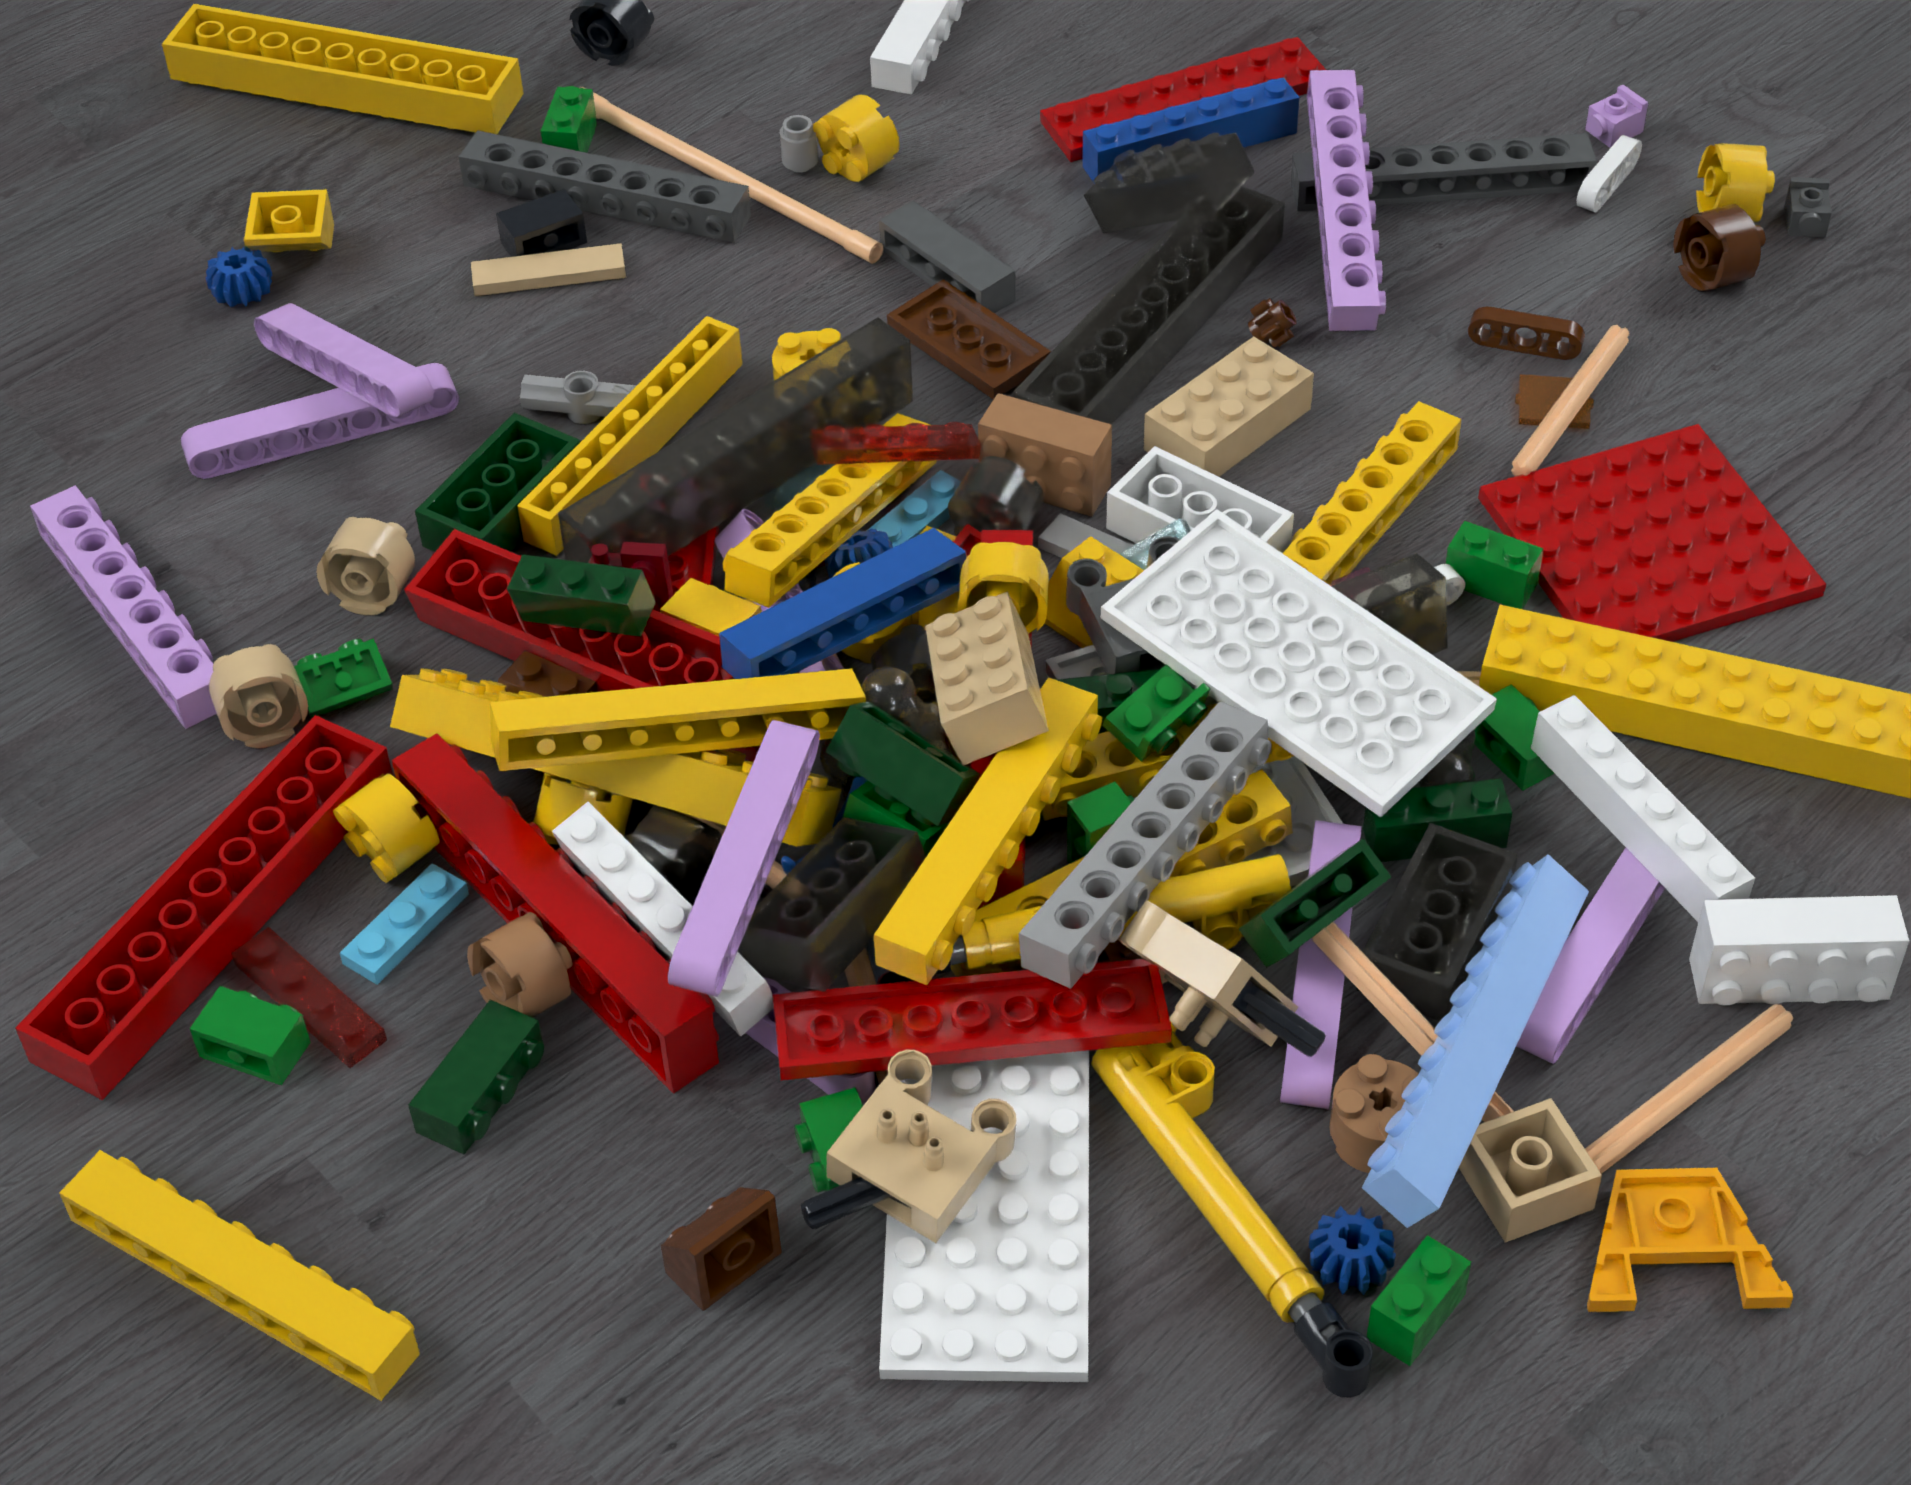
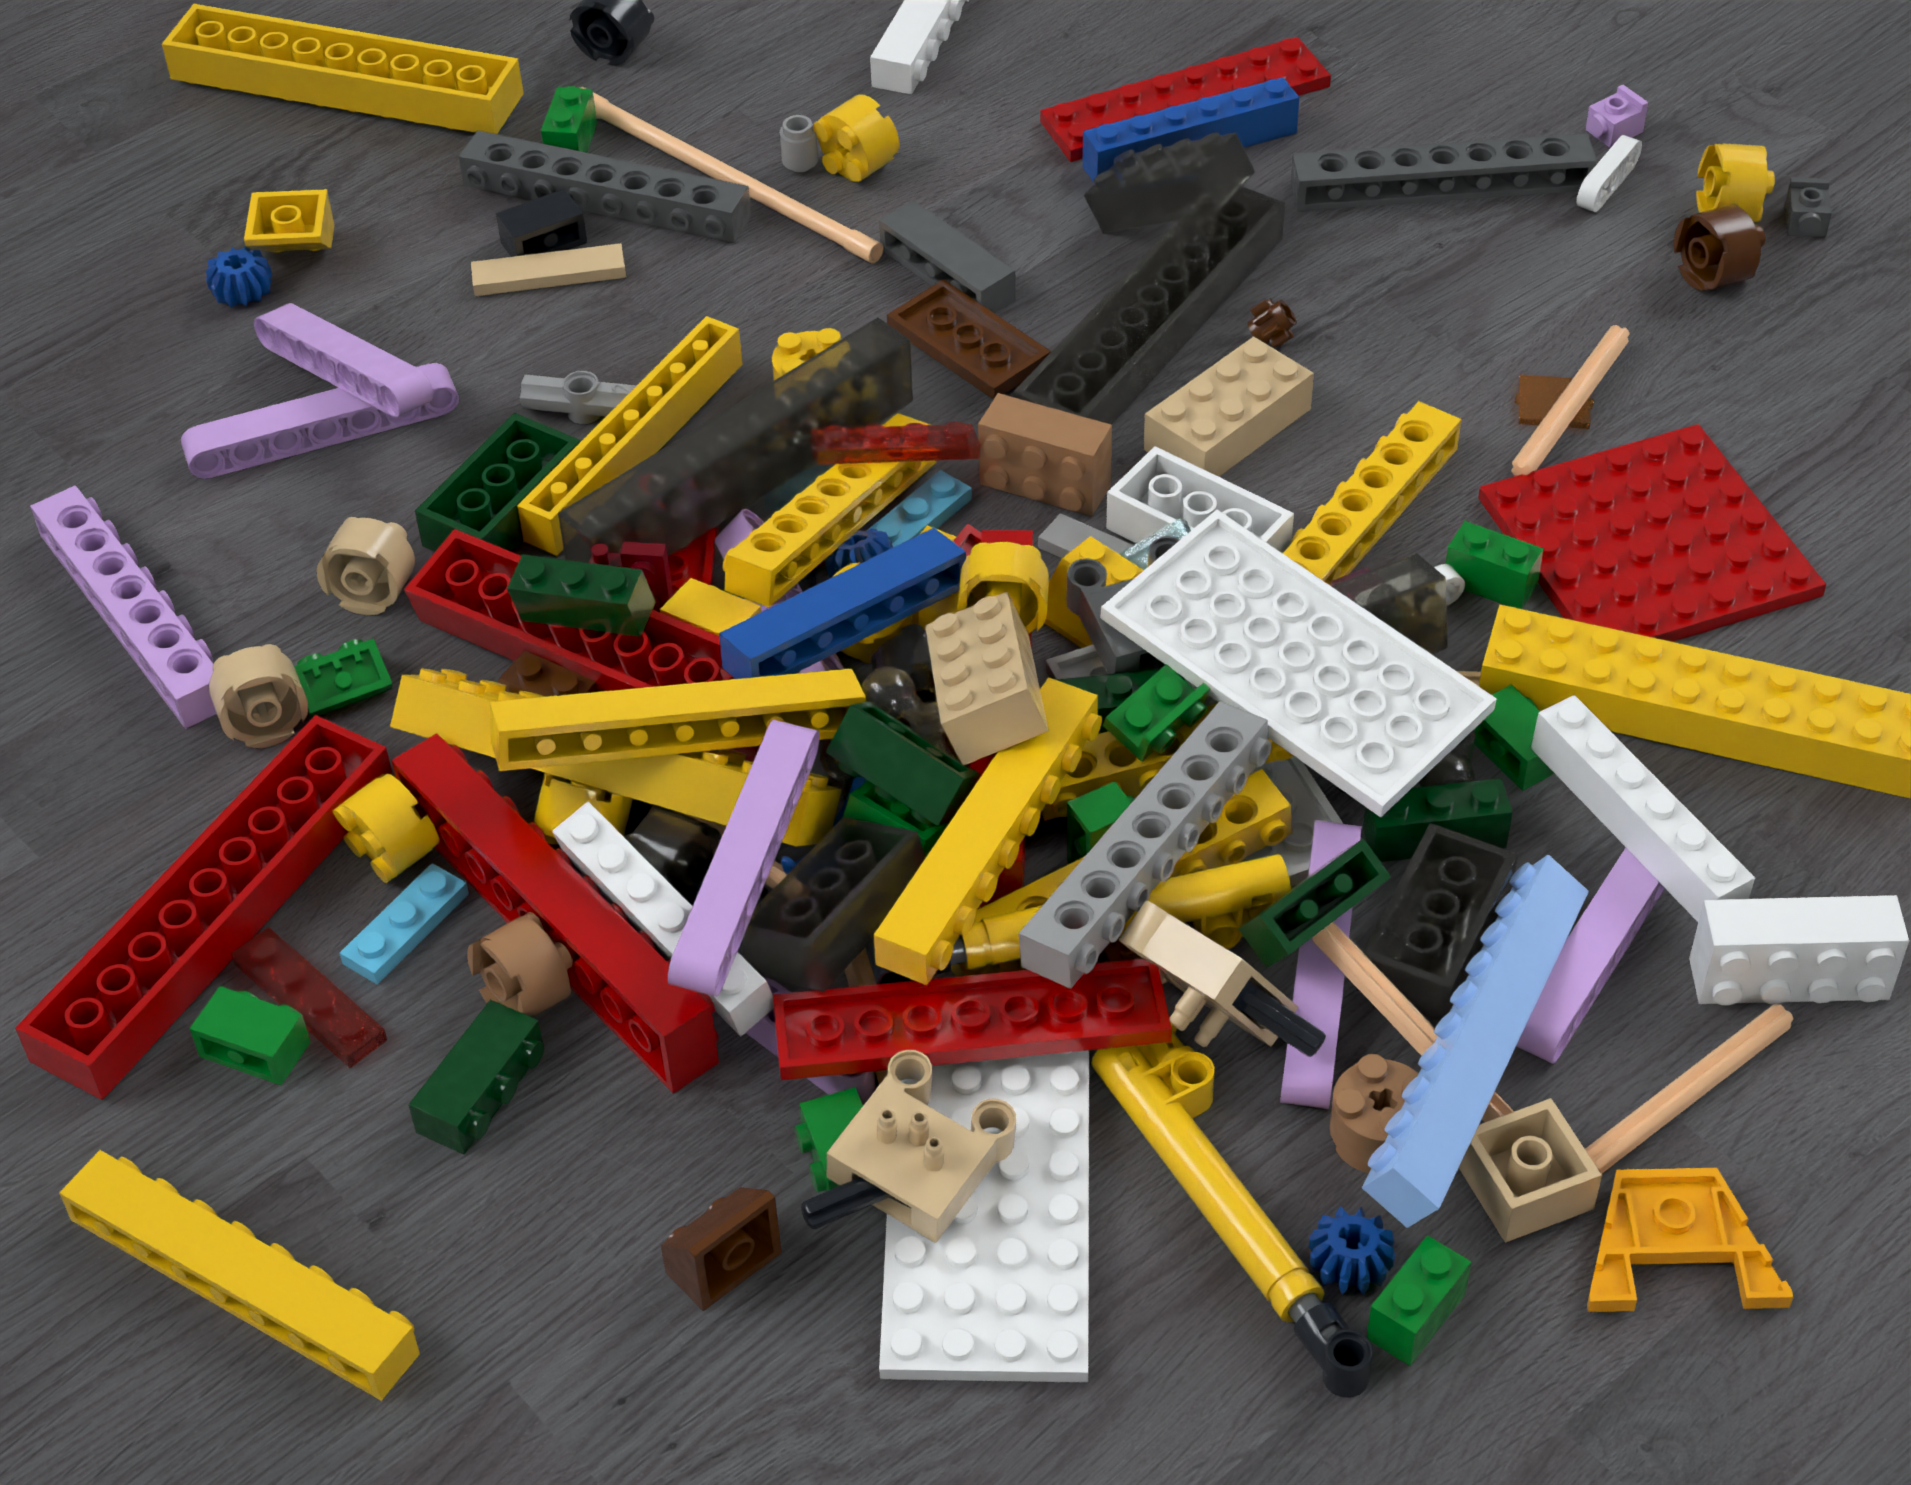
clear smoke brick [948,456,1044,536] -> none
lavender brick [1307,70,1386,331] -> none
reddish brown beam [1468,306,1585,360] -> none

